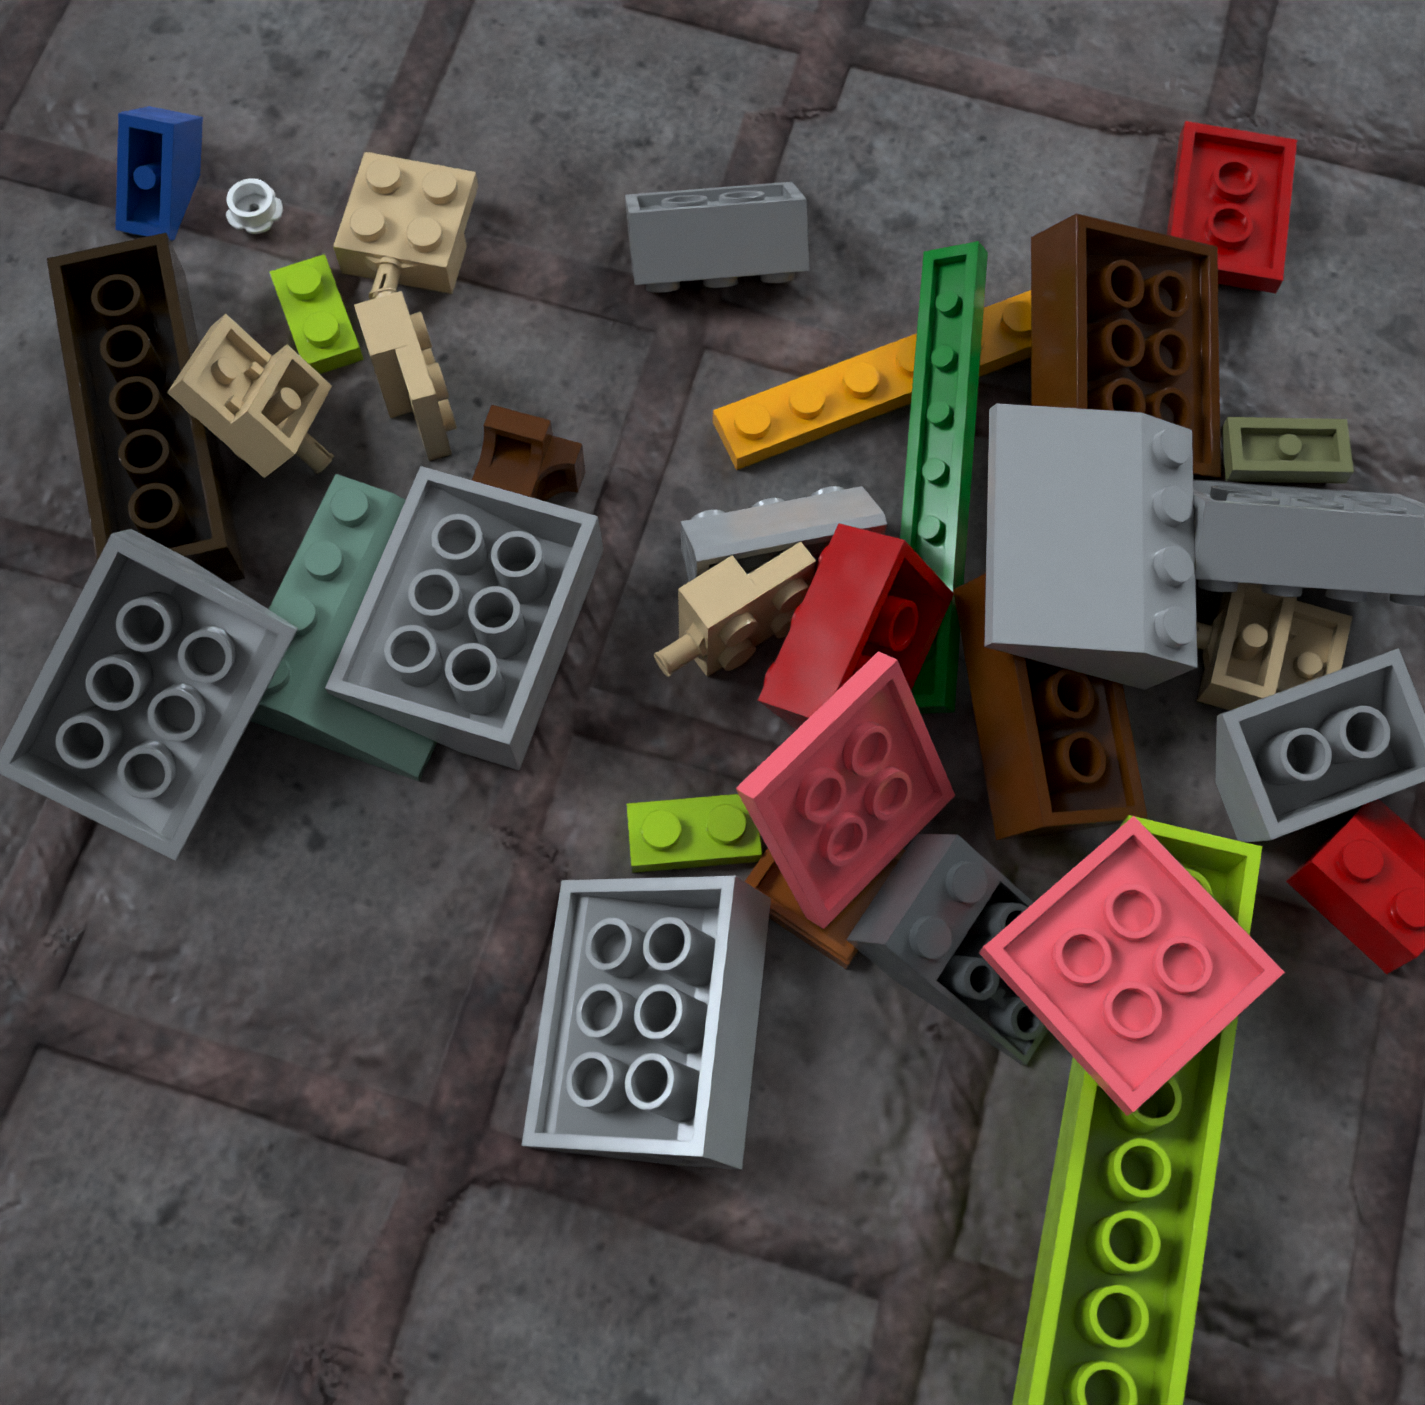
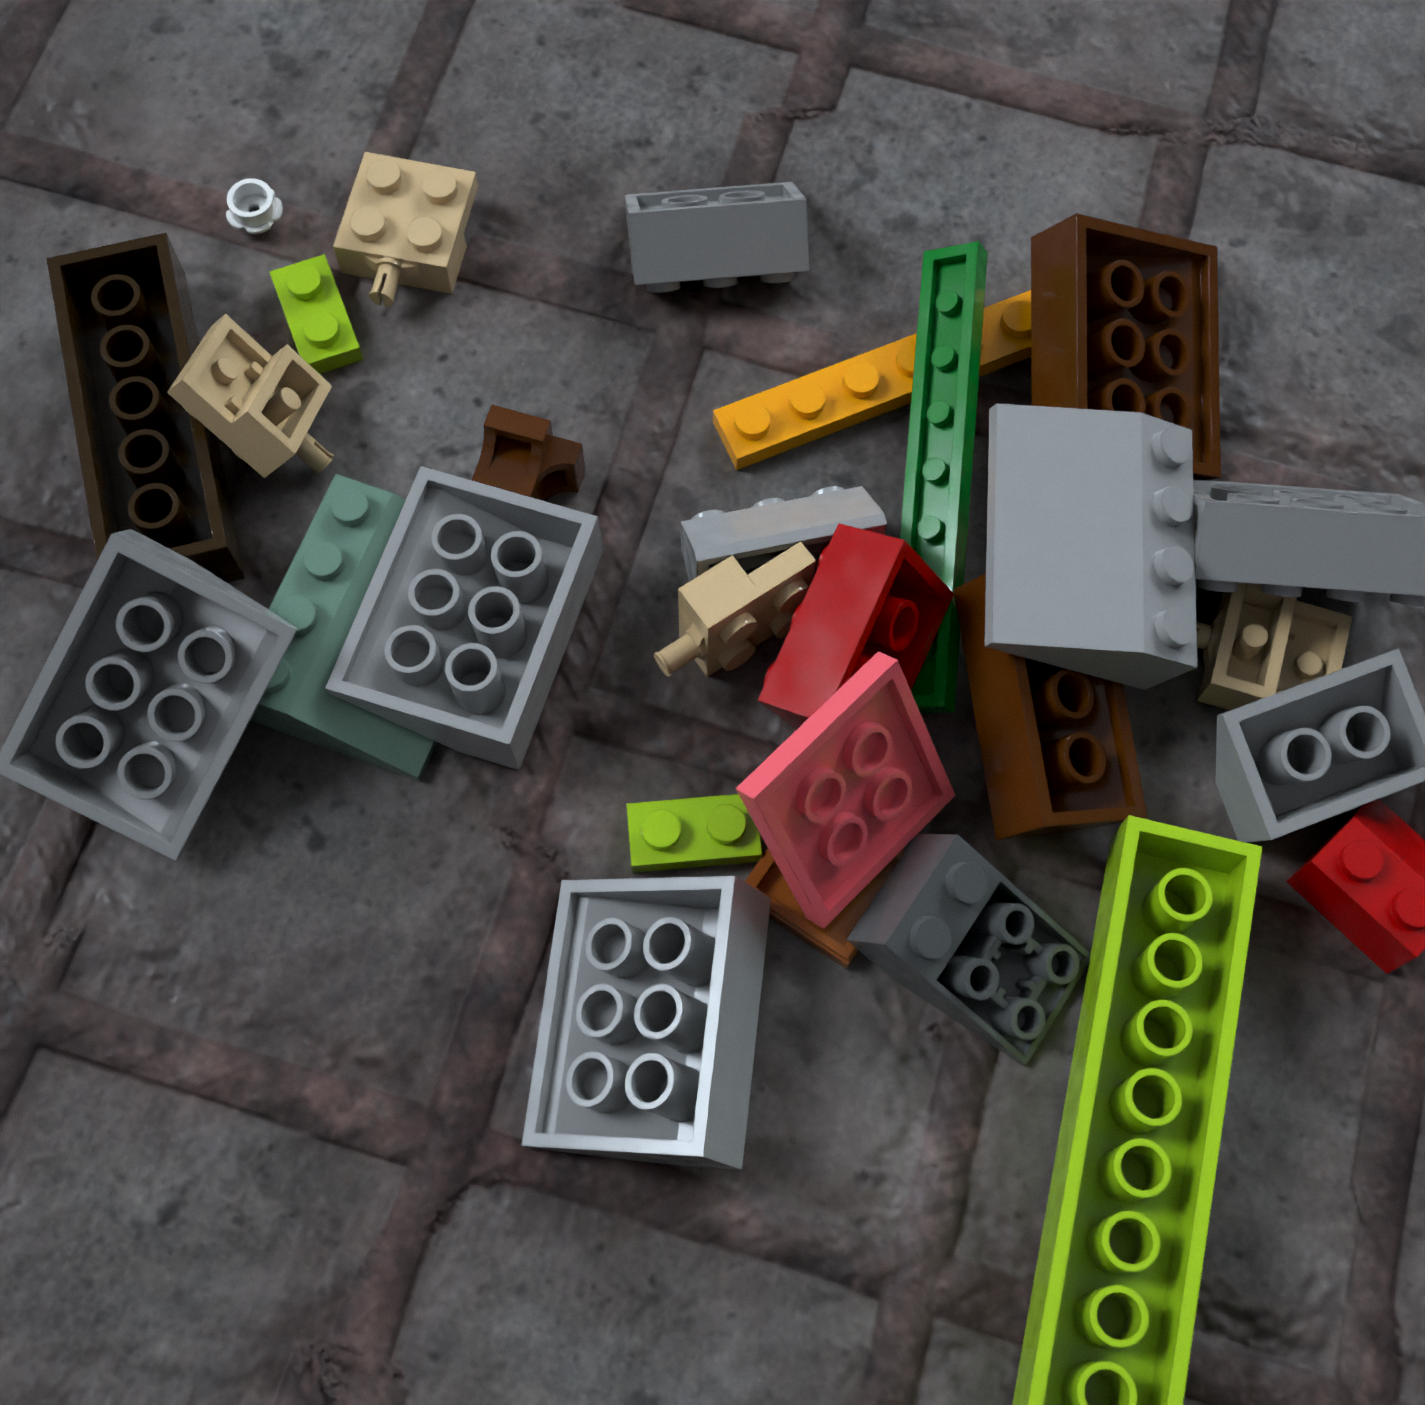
blue slope [116,106,203,241] -> none
tan plate [354,287,457,461] -> none
coral plate [979,816,1285,1116] -> none
red plate [1167,121,1297,294] -> none
olive plate [1221,417,1354,484] -> none

